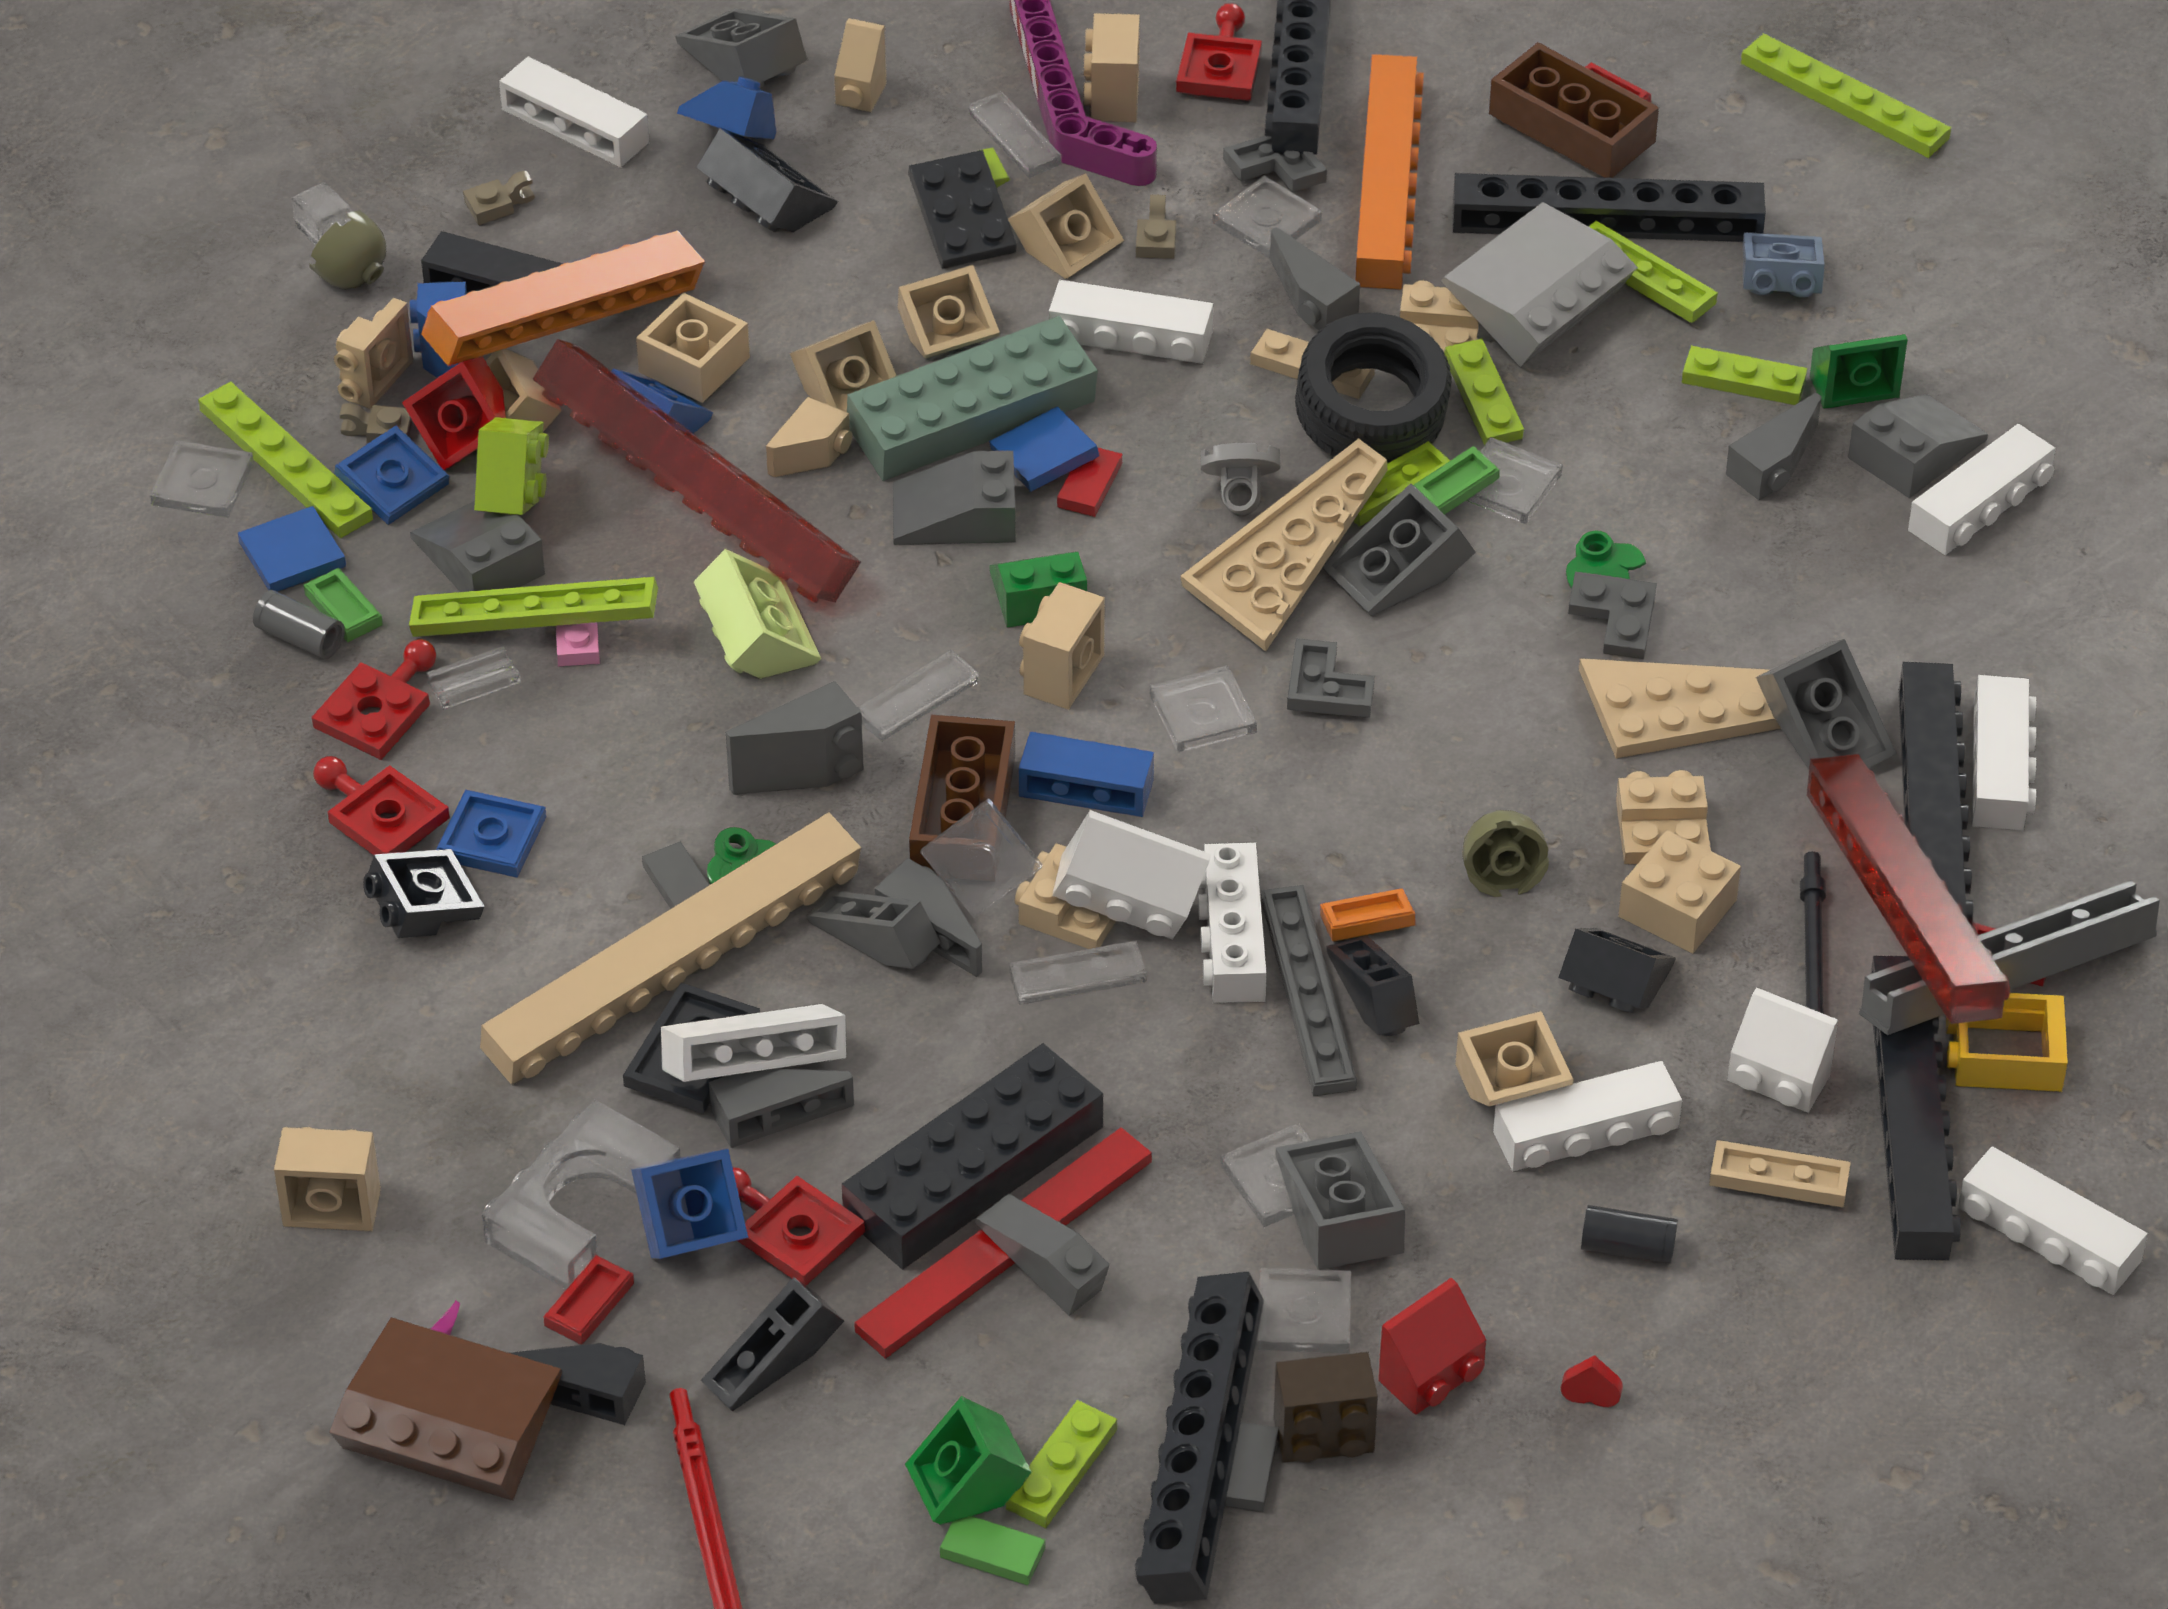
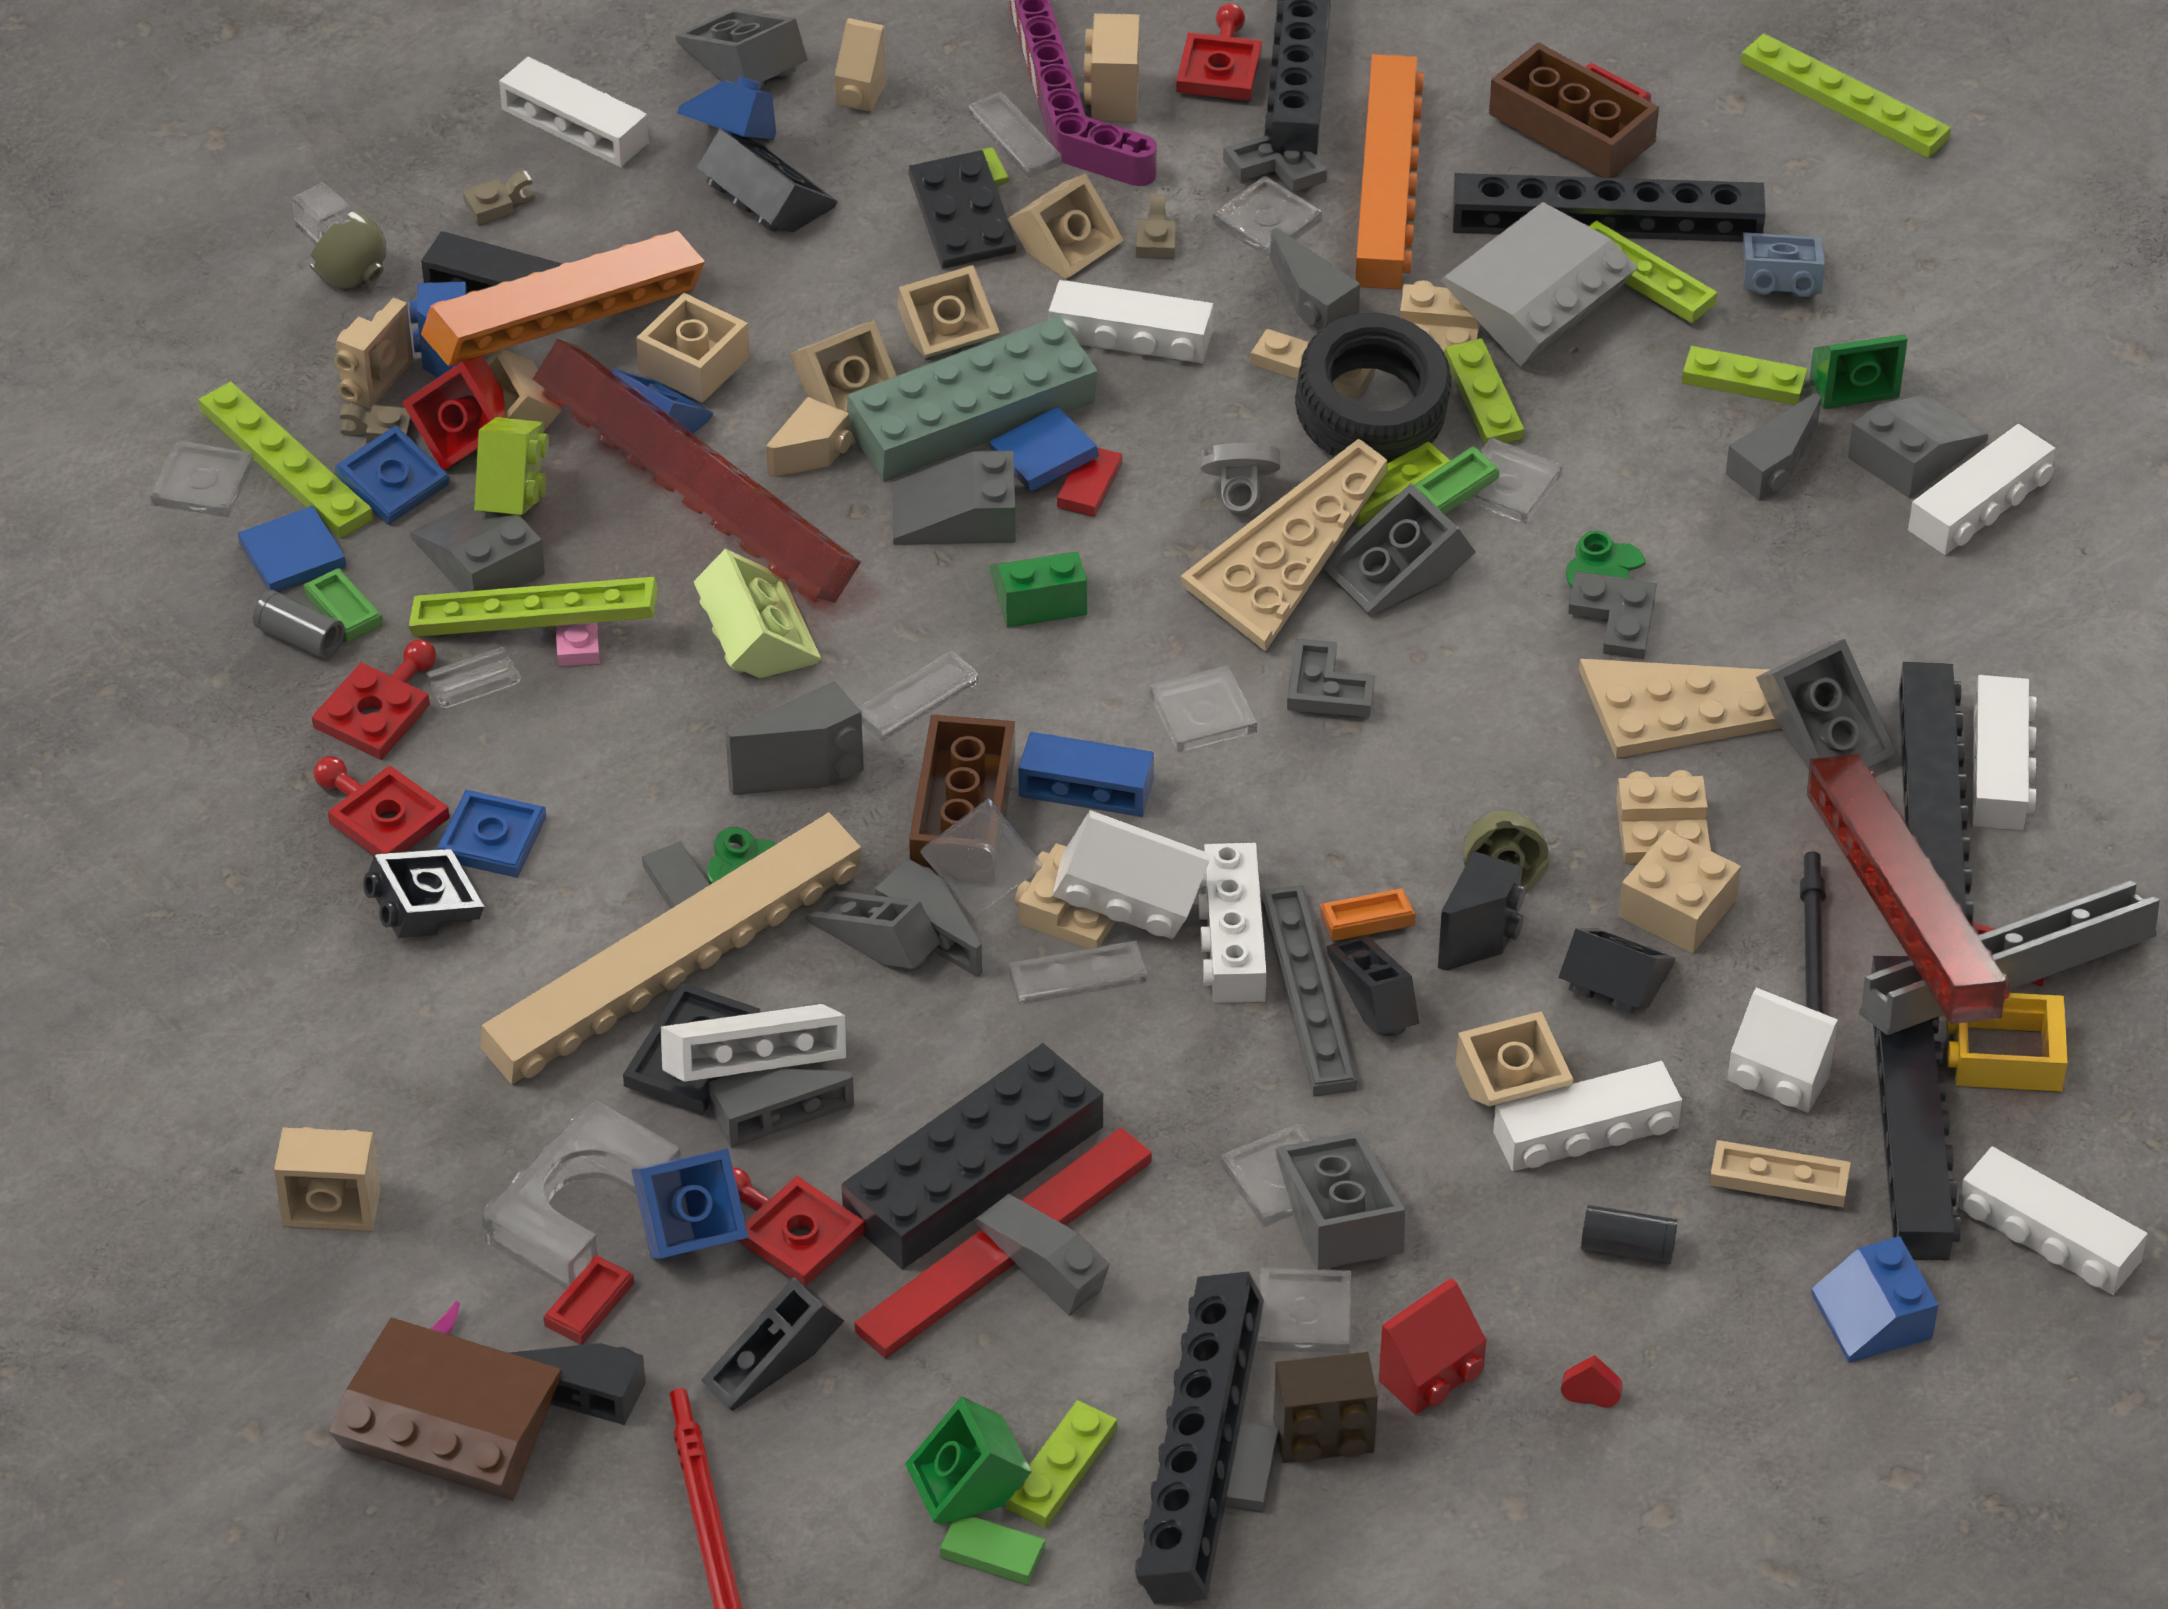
tan brick [1019,582,1105,710] -> none
none -> black slope [1438,851,1526,971]
none -> blue slope [1811,1236,1938,1363]

